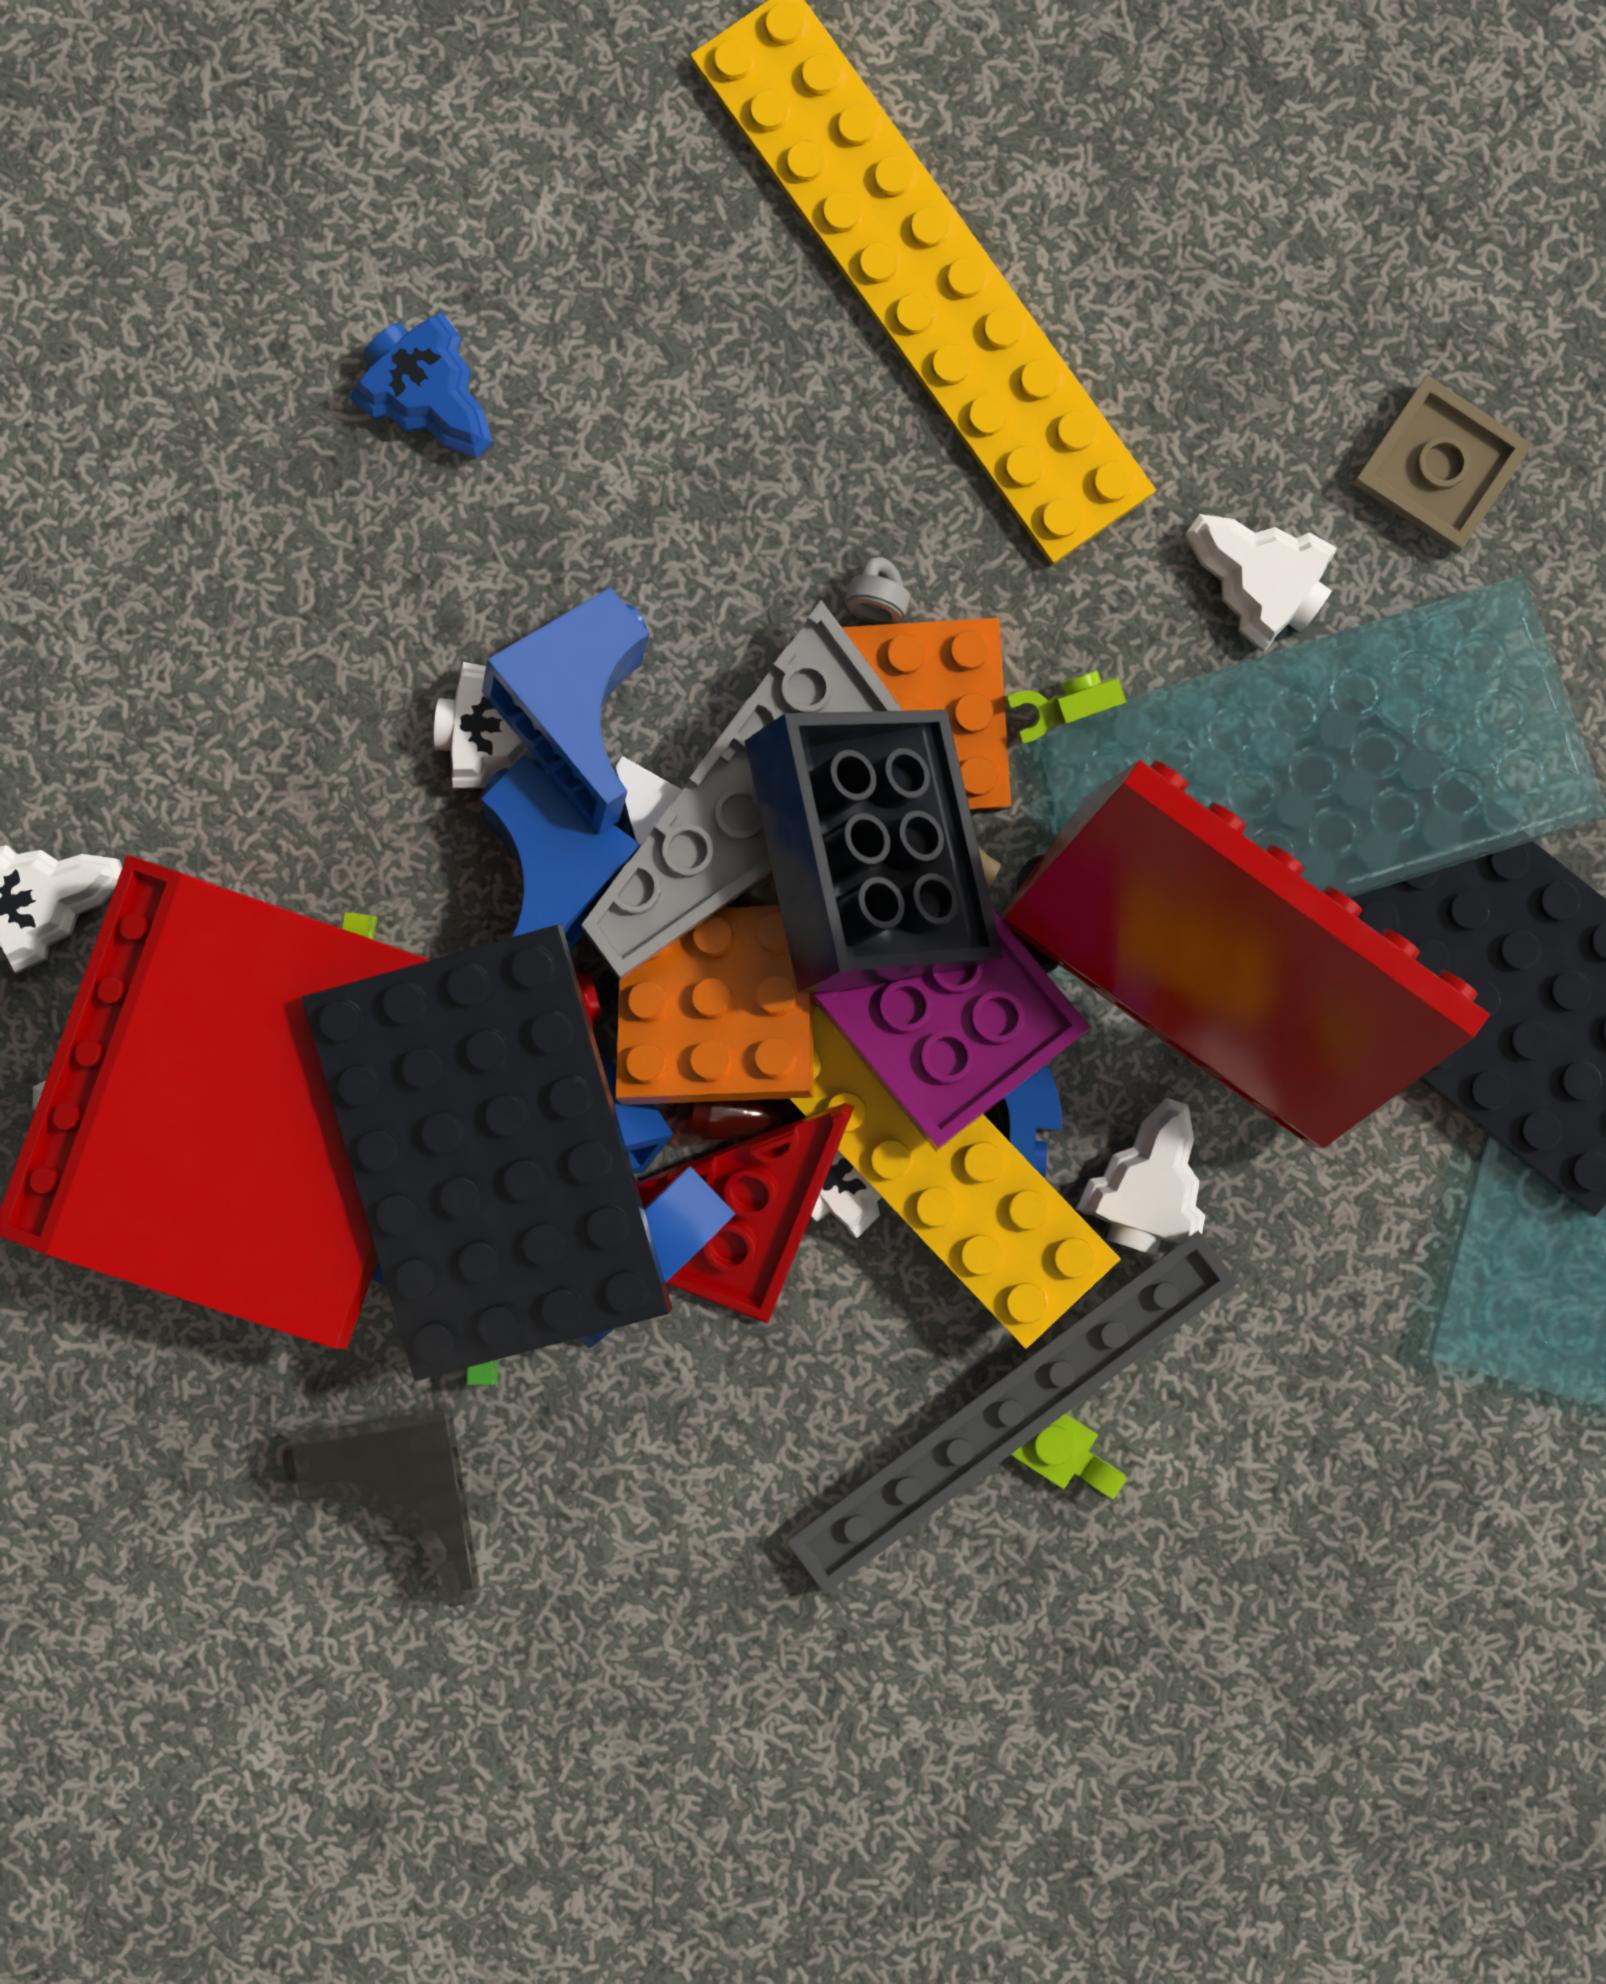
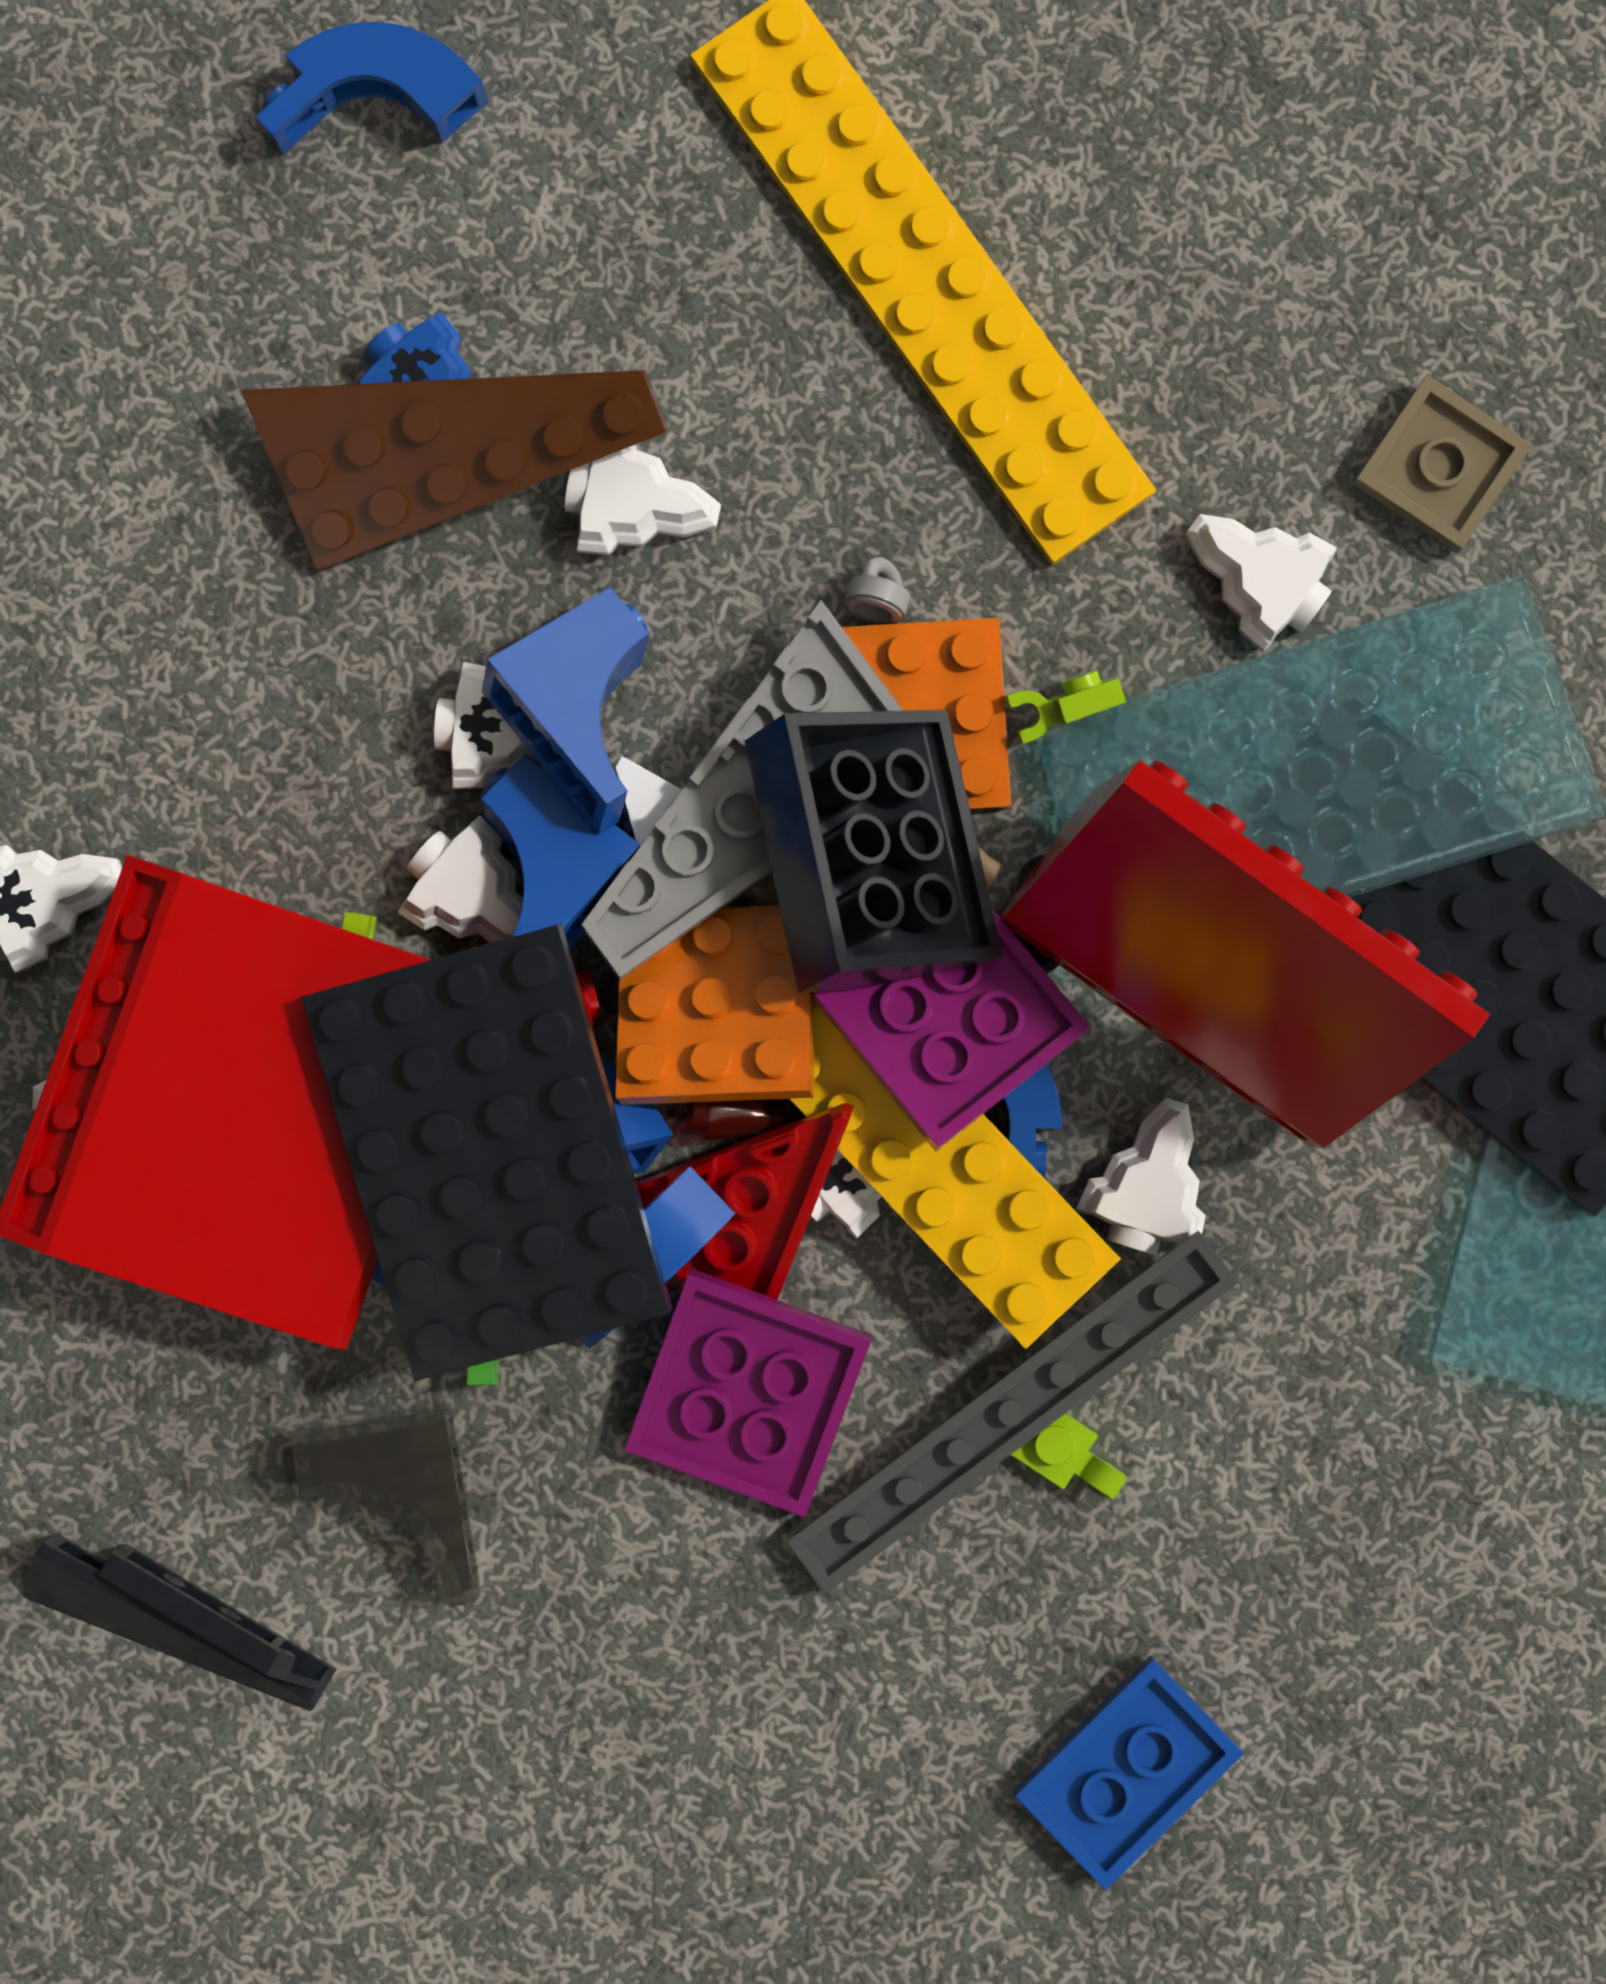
none -> black wedge [23,1534,337,1711]
none -> reddish brown wing [241,370,669,571]
none -> blue arch [255,22,489,155]
none -> white rock [398,815,523,943]
none -> white rock [564,445,721,556]
none -> magenta plate [624,1268,872,1517]
none -> blue plate [1013,1655,1244,1891]

